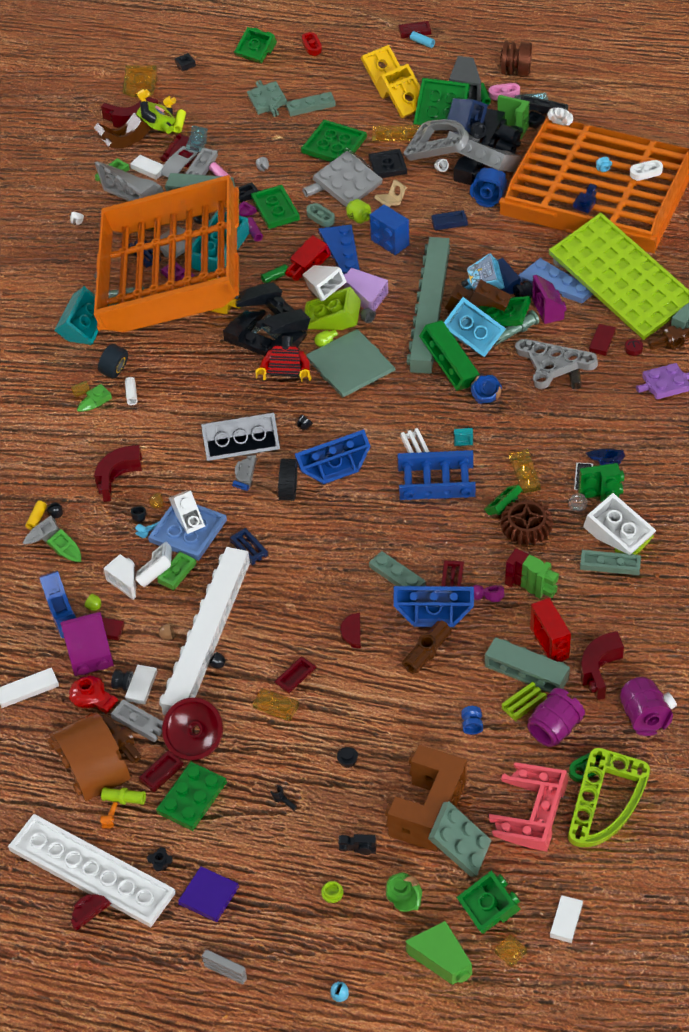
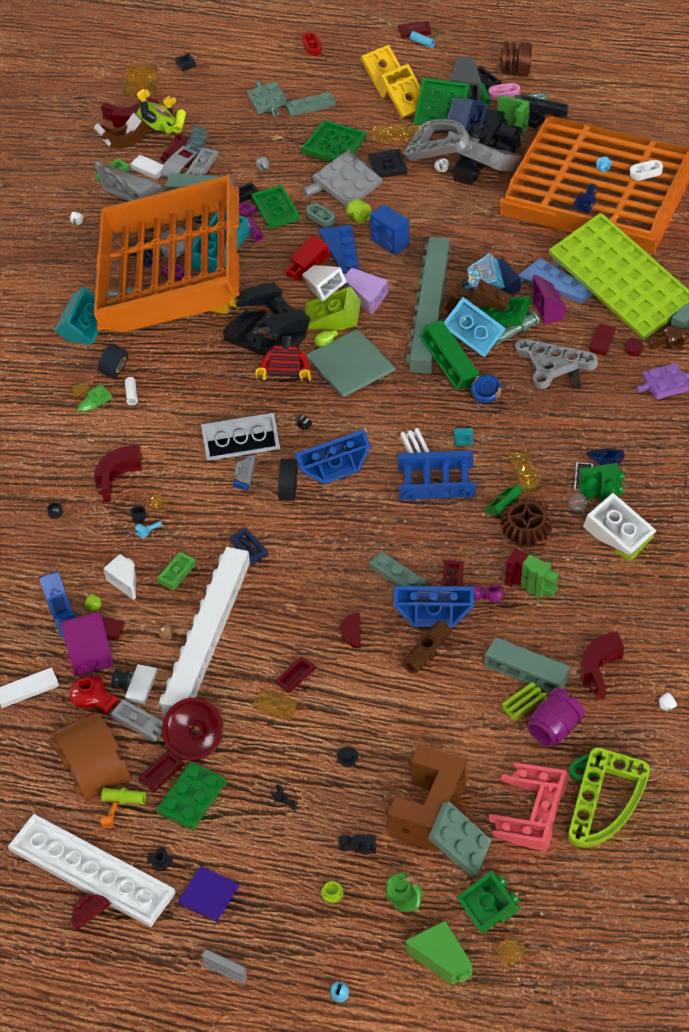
light grey plate [23,516,60,544] -> none
yellow hinge [25,501,47,530] -> none
bright green plate [47,529,81,562] -> none
reddish brown axle [103,716,141,763] -> none
white brick [135,542,172,587] -> none
medium blue plate [148,504,227,561] -> none
white slope [169,491,205,534] -> none
black hinge [208,651,226,669] -> none
bright pink hinge [209,162,231,177] -> none
green plate [234,27,277,64] -> none
green hinge [261,264,288,284] -> none
dark grey hinge [360,308,376,323] -> none
tan bracket [374,180,407,207] -> none
dark blue tile [431,210,468,231] -> none
blue wheel [461,706,483,735] -> none
blue brick [470,168,508,207] -> none
black wheel [513,281,533,298] -> none
red window [530,598,571,662] -> none
white gear [547,108,574,126] -> none
white tile [550,895,583,943] -> none
sand green plate [580,550,641,575] -> none
magenta piece [620,677,673,736] -> none
none -> black tile [477,67,501,92]

